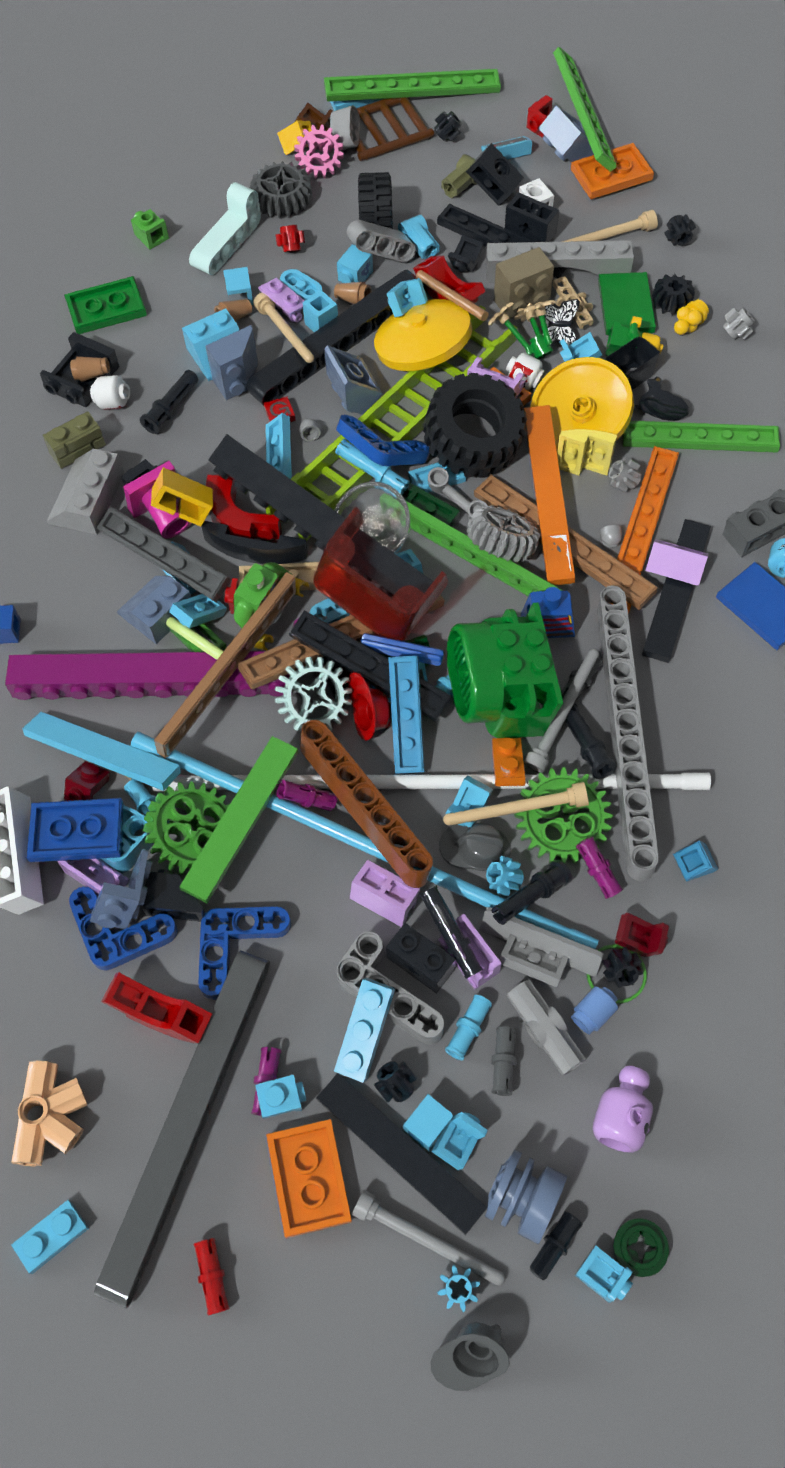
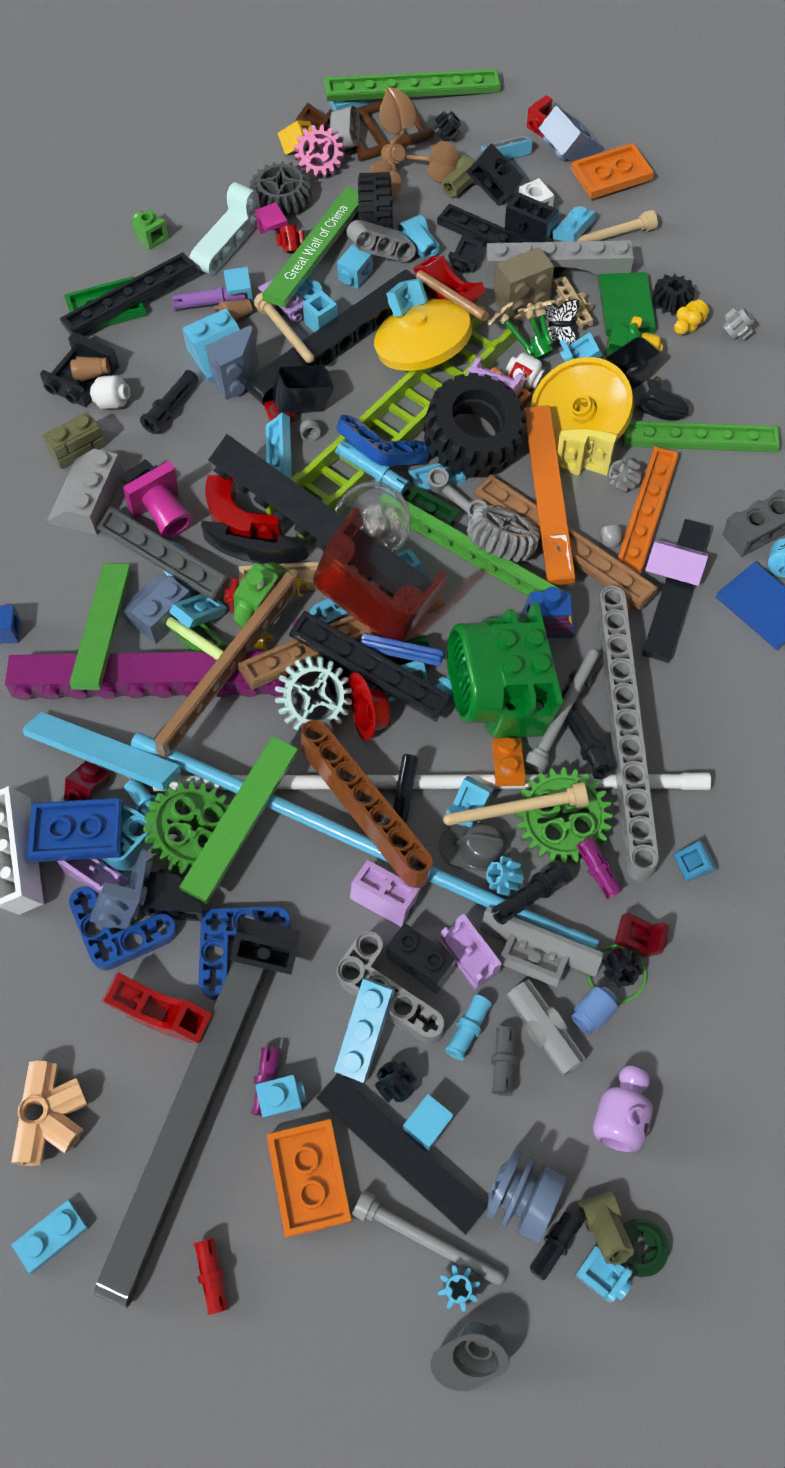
yellow piece [151,467,213,527] -> none
magenta pin [277,780,337,811] -> none
sand blue slope [324,345,383,415] -> none
medium nougat cone [334,281,372,304] -> none
dark azure tile [388,656,425,774] -> none
black pin [419,885,483,979] -> none
medium azure bracket [431,1112,488,1170] -> none
bright green tile [553,47,617,172] -> none
black gear [664,214,696,246] -> none
none -> black tile [60,252,197,335]
none -> bright green tile [70,563,131,690]
none -> medium lavender pin [172,286,246,311]
none -> black brick [229,916,301,975]
none -> dark pink panel [254,202,288,234]
none -> bright green tile [262,187,359,308]
none -> black piece [271,365,334,413]
none -> medium nougat plant [369,87,460,200]
none -> black axle [393,754,418,823]
none -> medium azure plate [553,206,596,242]
none -> olive piece [578,1191,634,1266]

